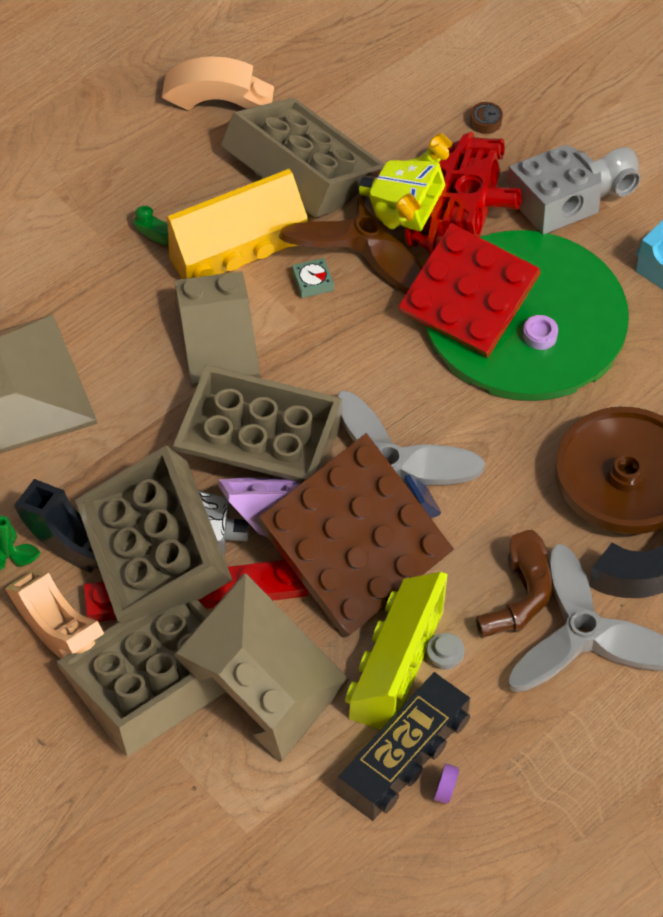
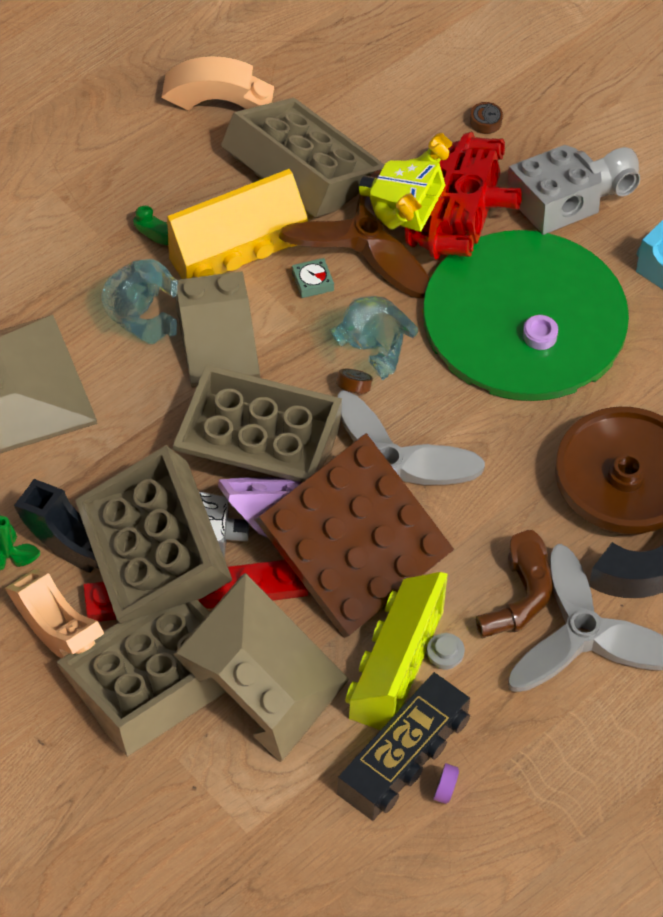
red plate [398,223,541,358] -> none
dark blue slope [404,474,441,518] -> none
none -> clear light blue piece [101,259,178,344]
none -> clear light blue piece [329,296,418,380]
none -> reddish brown tile [336,368,373,394]

